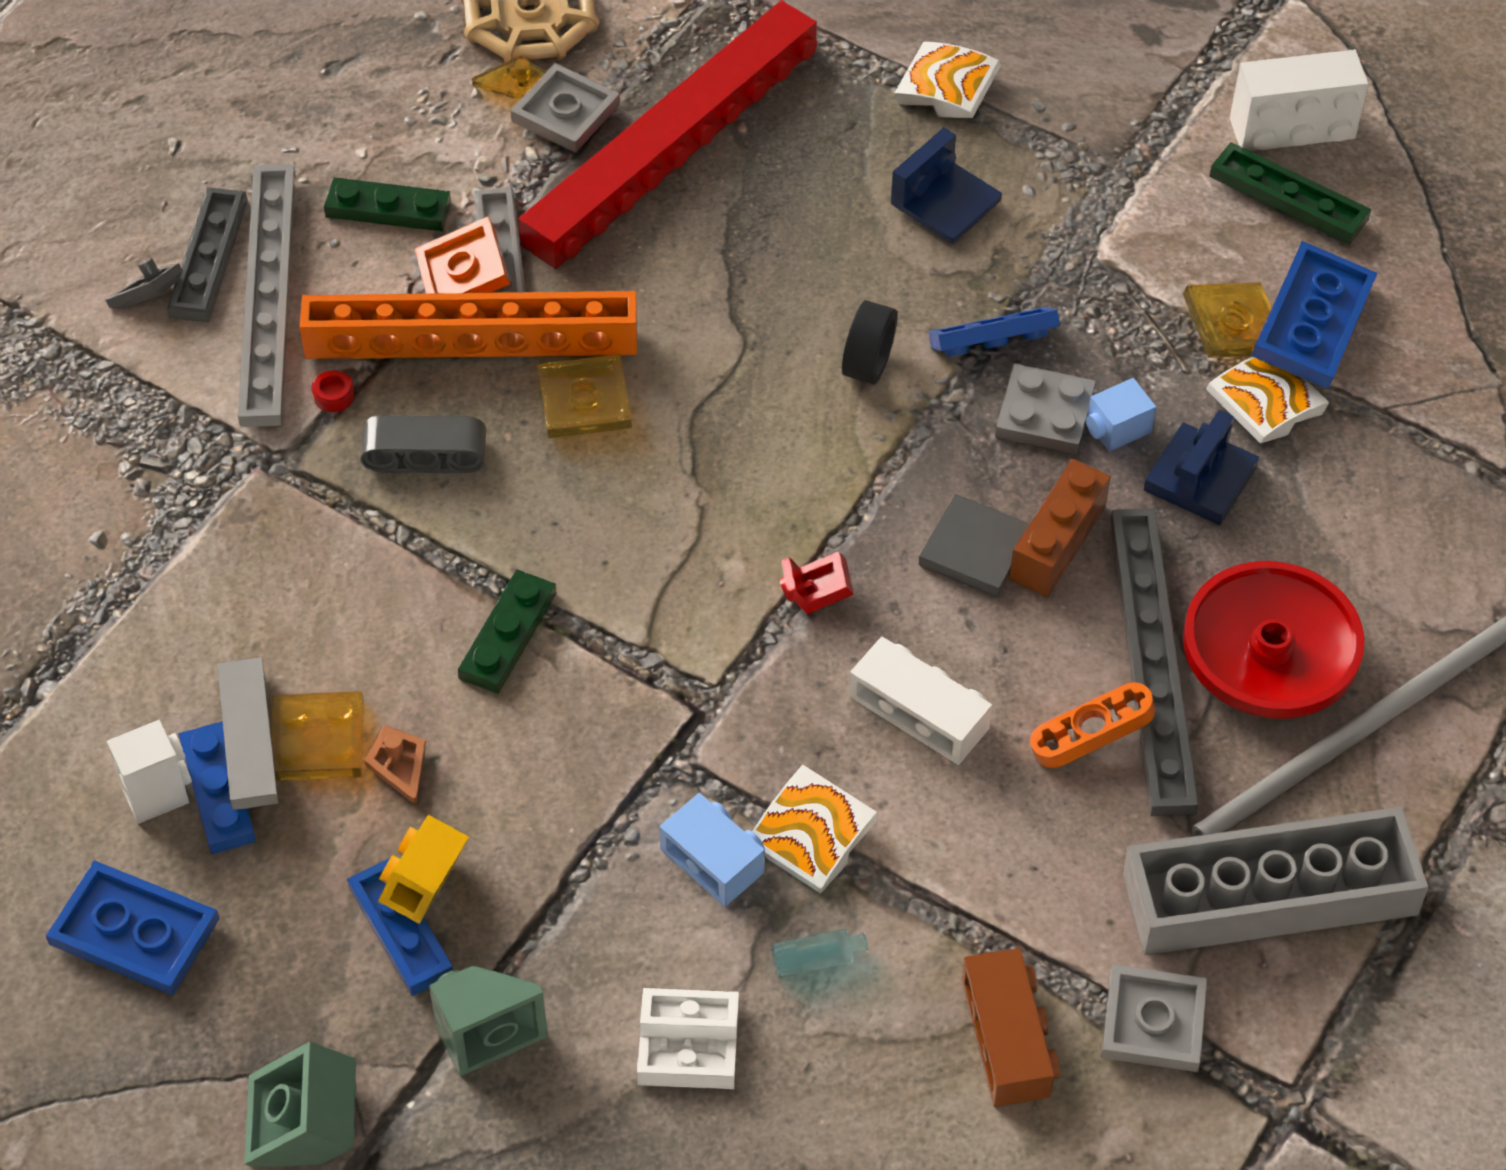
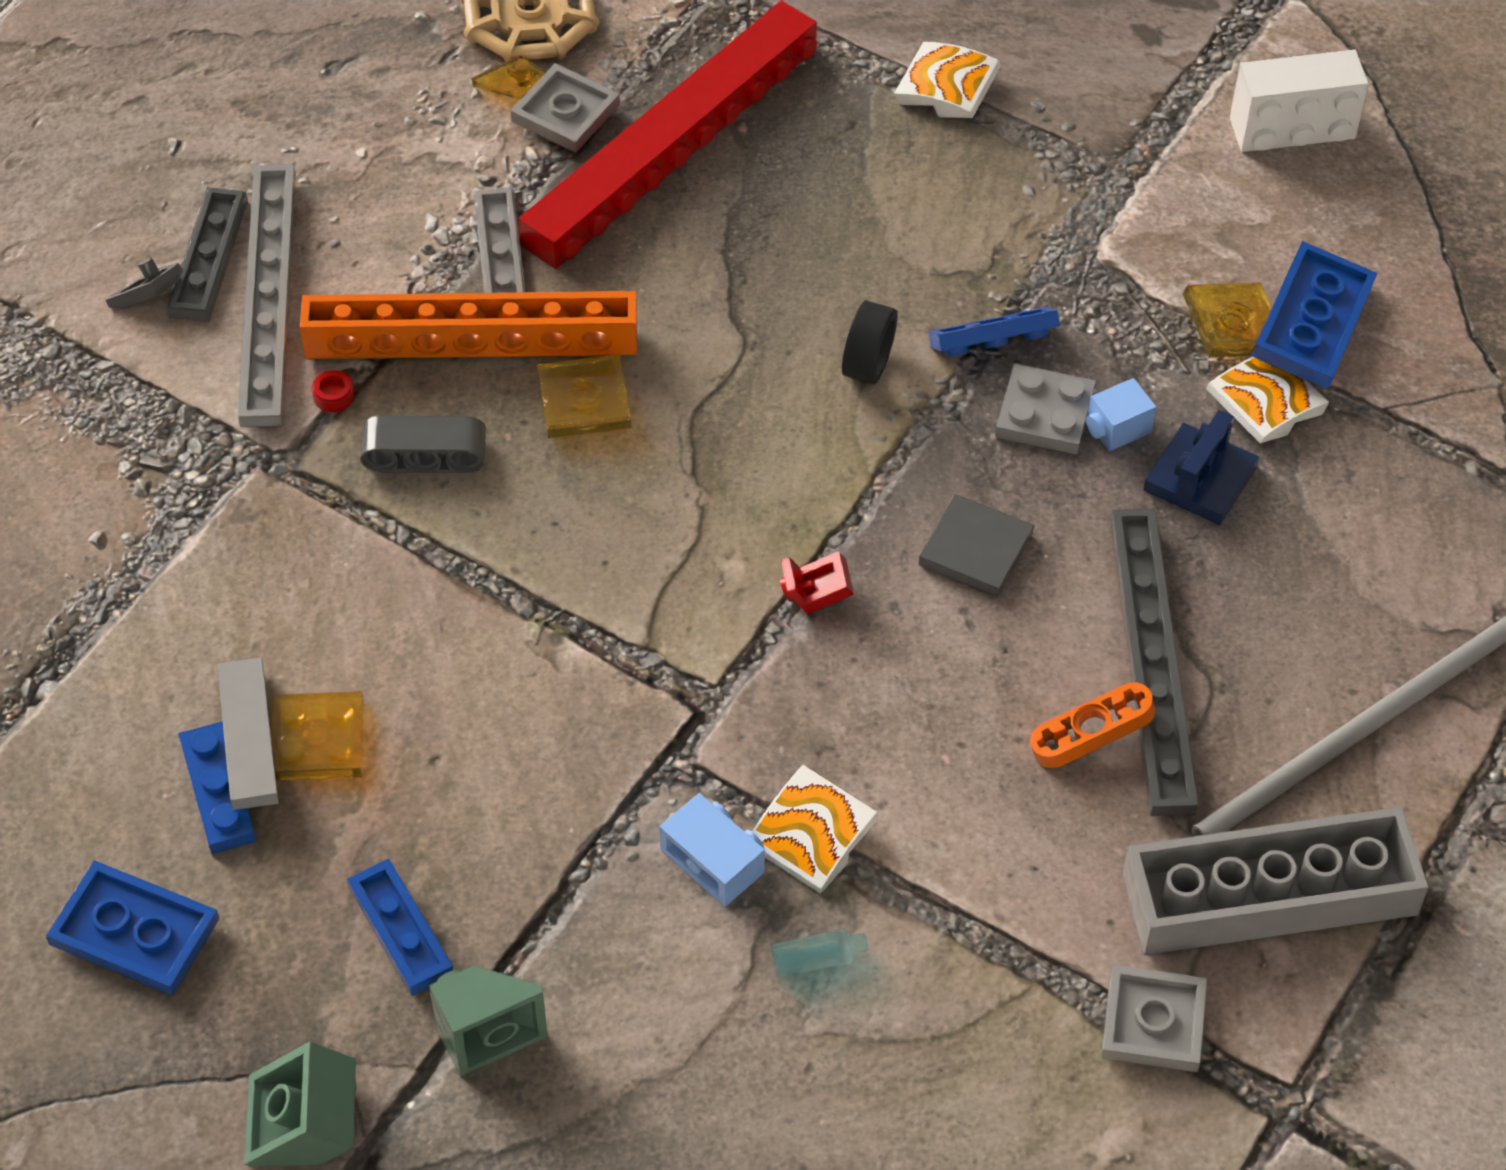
white brick [107,720,192,824] -> none
dark green plate [324,177,451,232] -> none
nougat piece [364,725,426,803] -> none
yellow brick [378,814,469,924] -> none
plate [415,217,511,294] -> none
dark green plate [457,569,557,694] -> none
white slope [637,988,739,1089] -> none
white brick [849,636,992,765] -> none
dark blue bracket [891,127,1002,243] -> none
dark orange brick [962,948,1060,1107] -> none
dark orange brick [1009,459,1111,598] -> none
red dish [1183,561,1364,719] -> none
dark green plate [1209,142,1371,245] -> none

